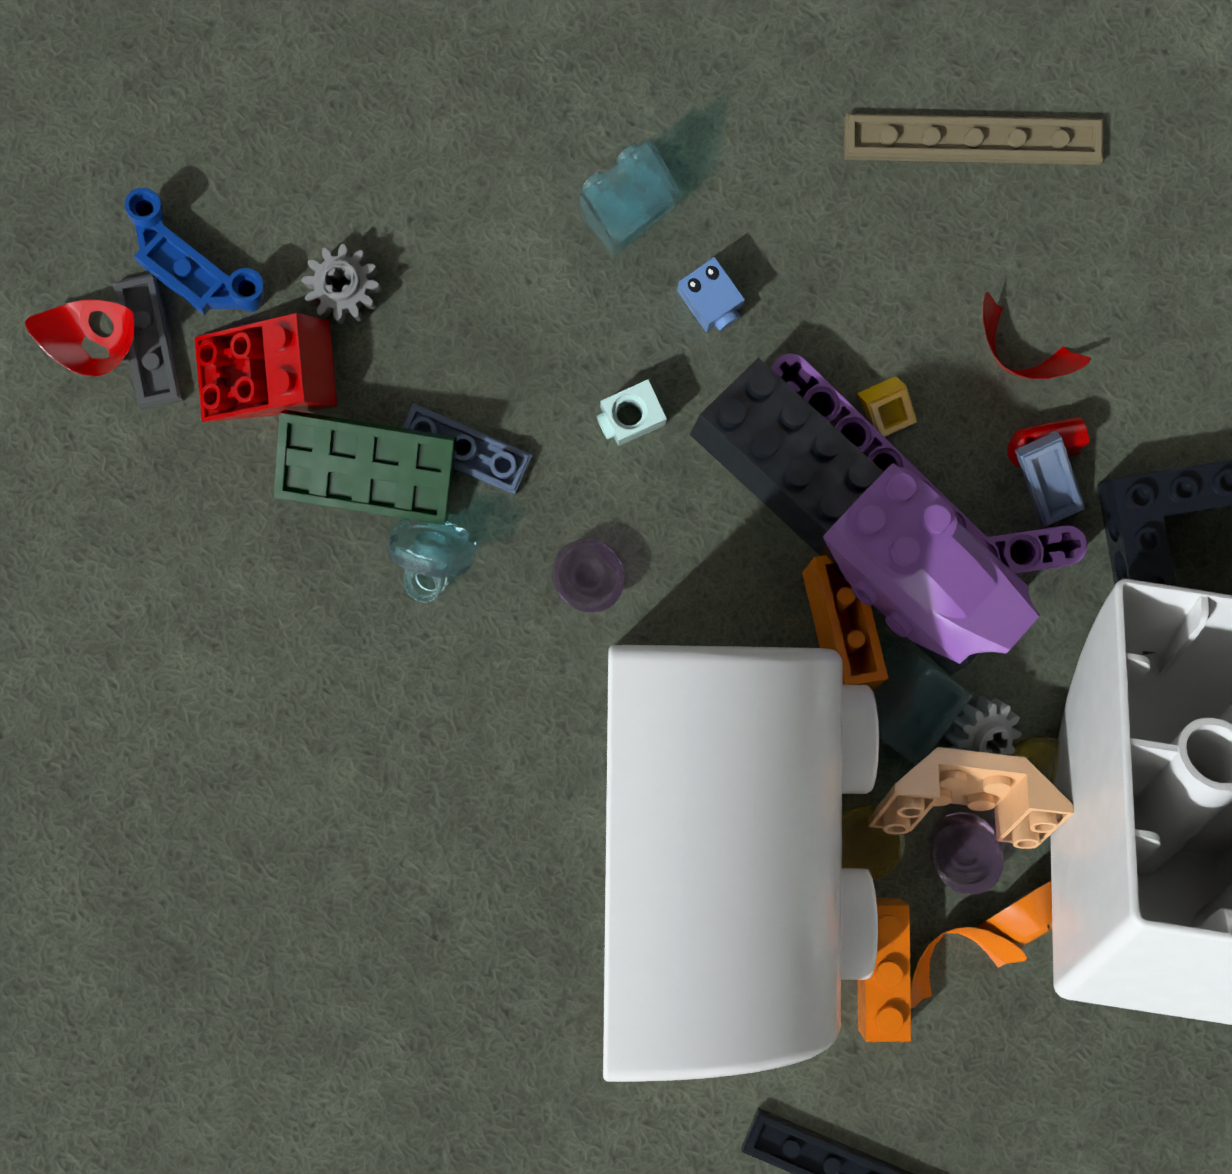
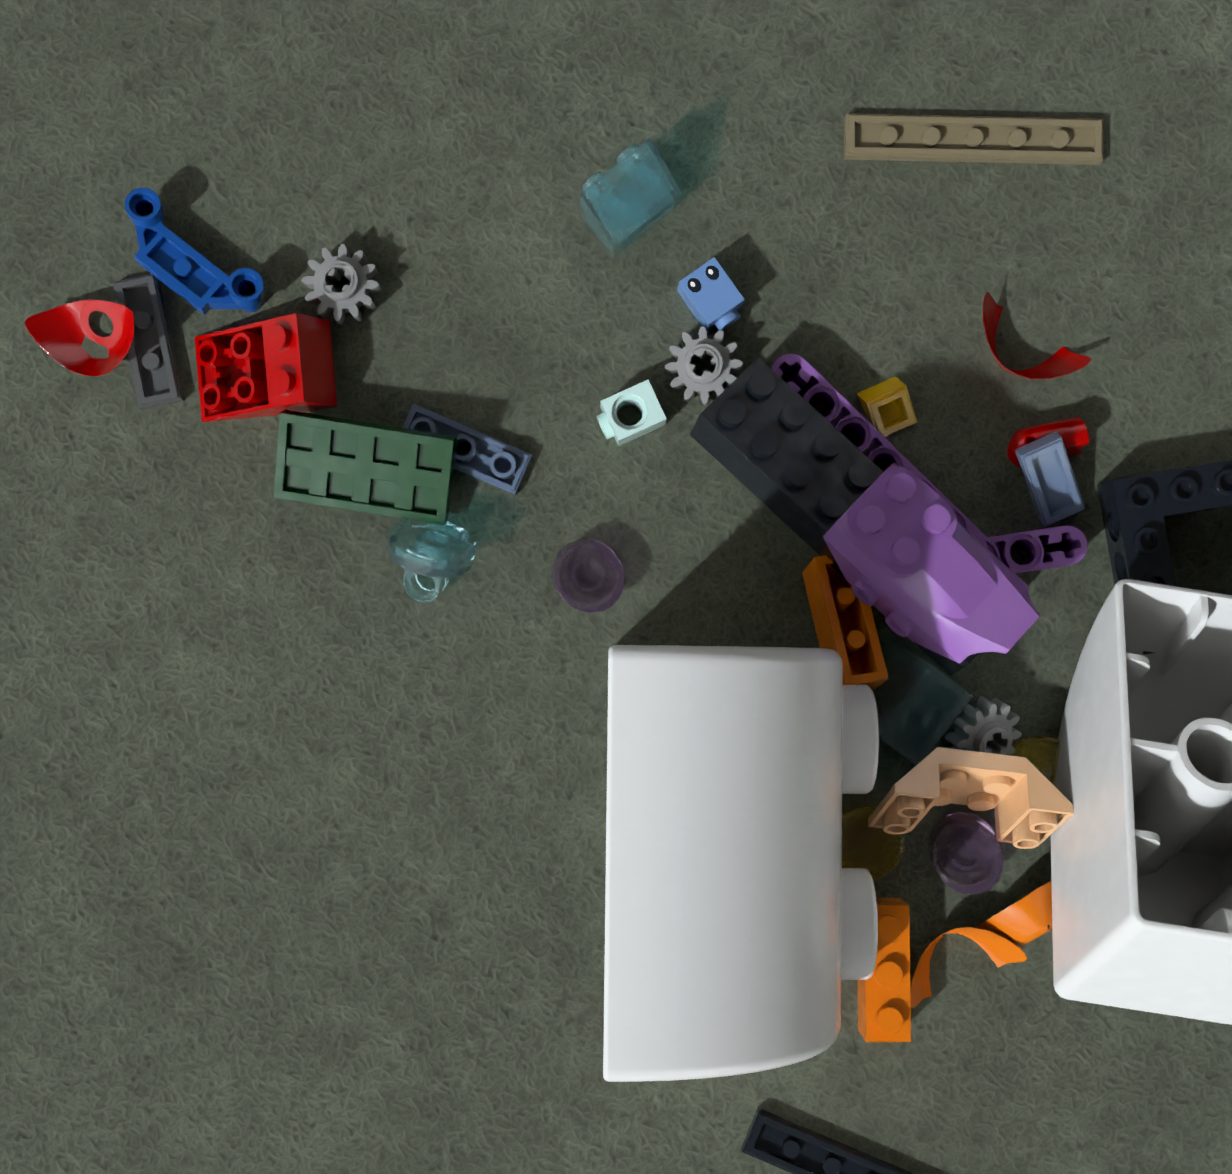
none -> light grey gear [665,326,743,406]

